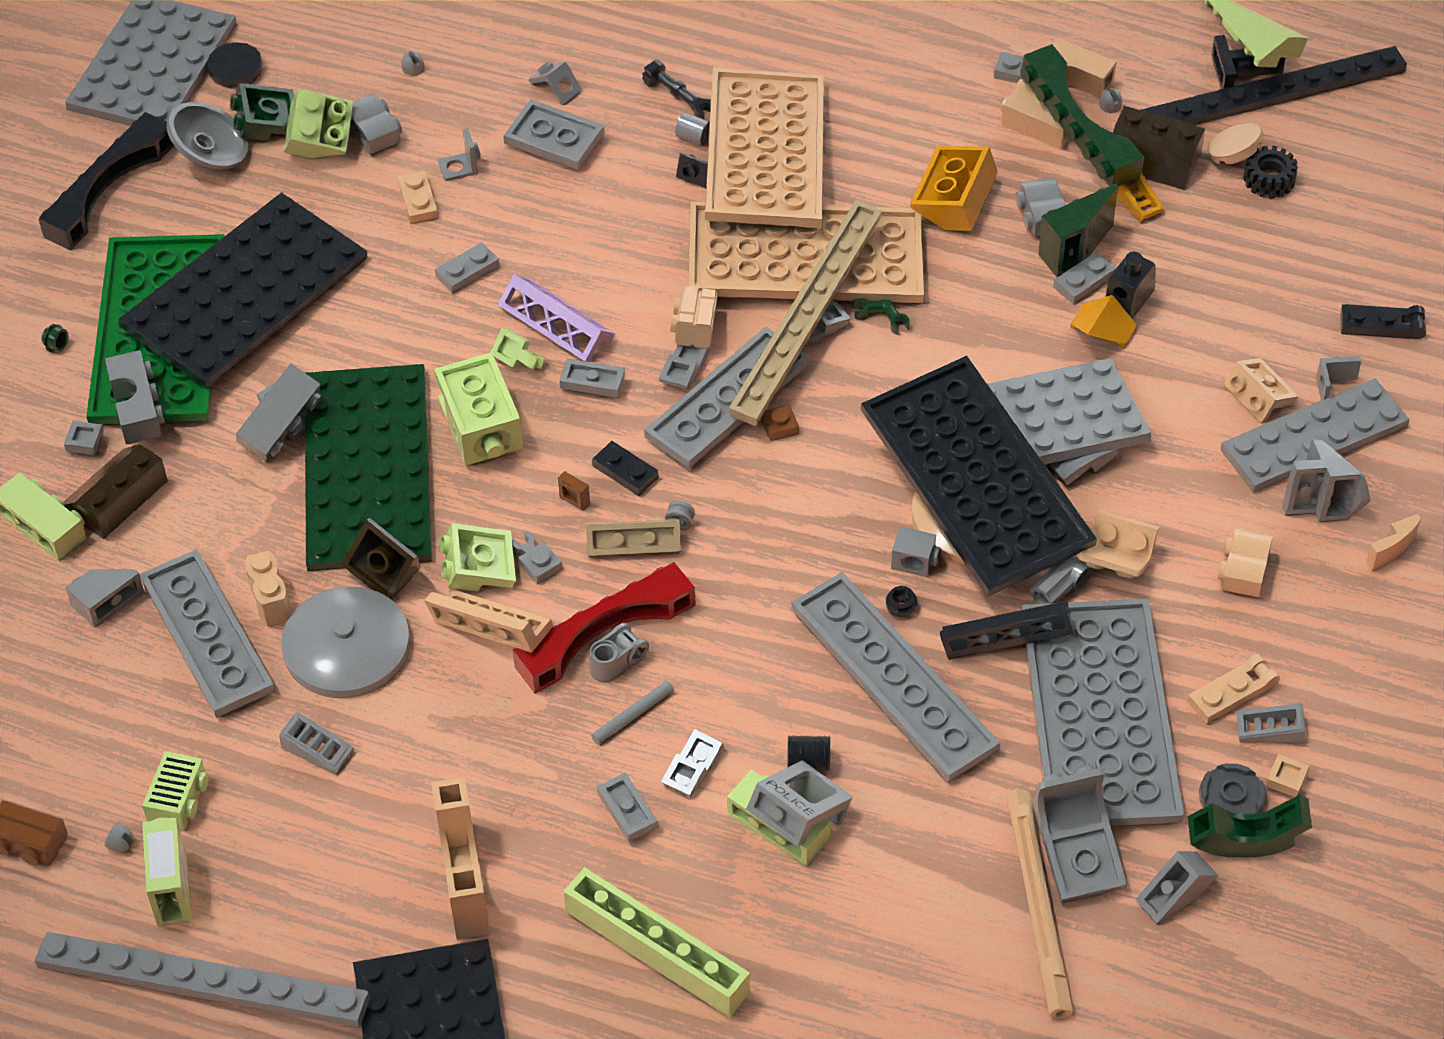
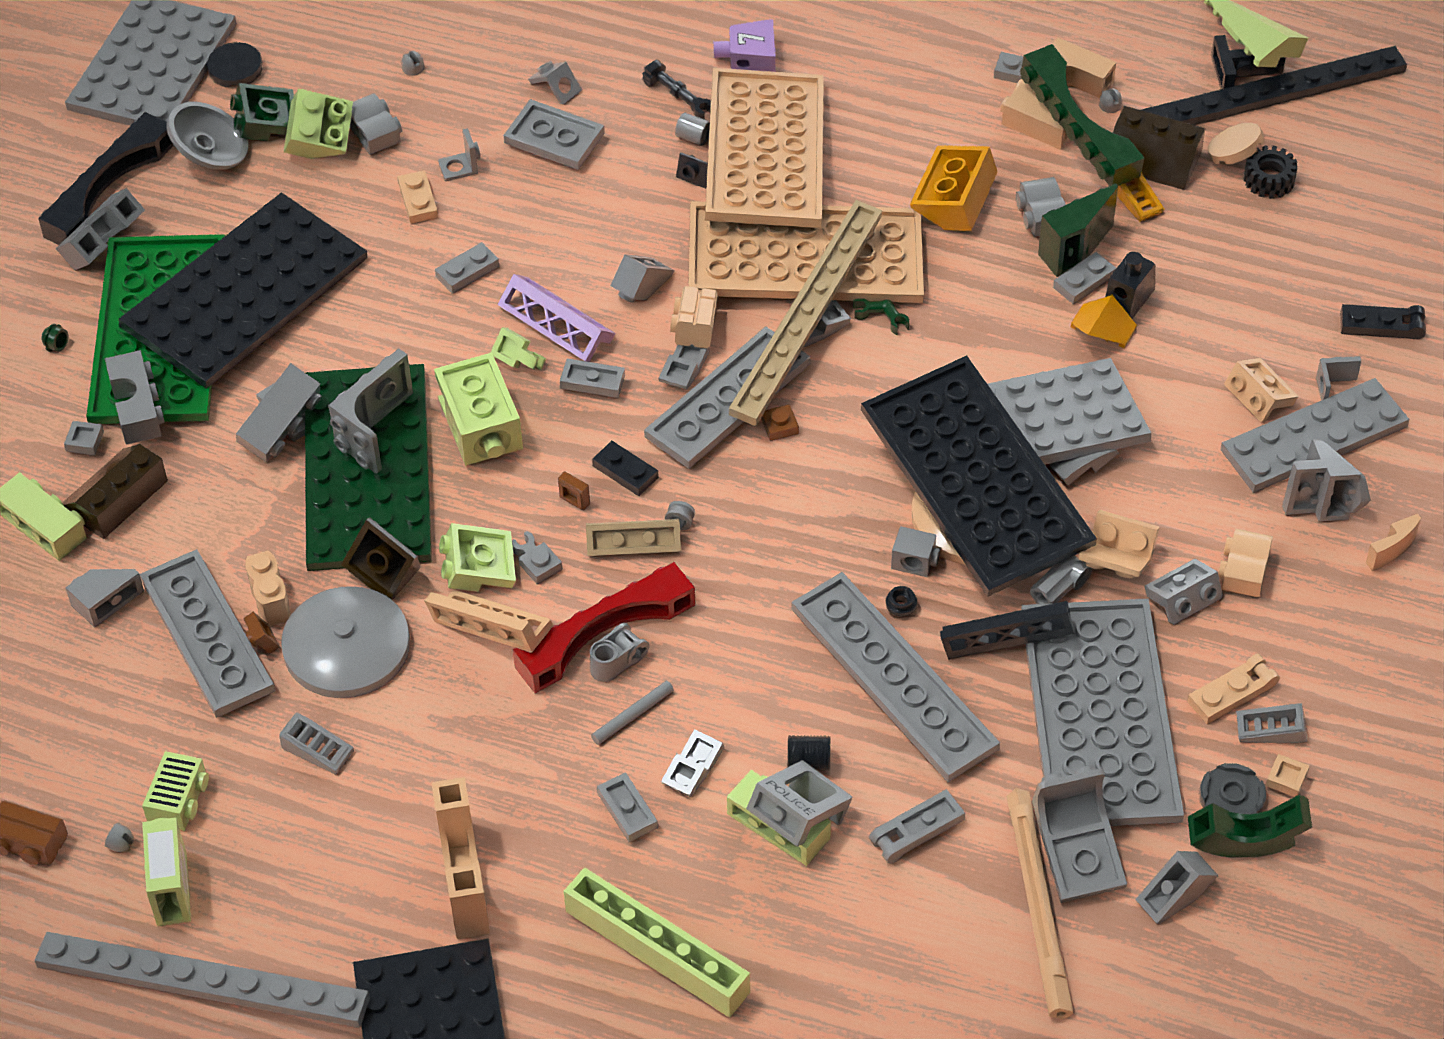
none -> light grey arch [56,188,145,270]
none -> dark orange plate [243,611,280,654]
none -> light grey bracket [328,348,413,473]
none -> light grey slope [610,254,674,302]
none -> lavender torso [713,19,775,72]
none -> light grey plate [869,789,965,864]
none -> light grey bracket [1145,559,1223,625]

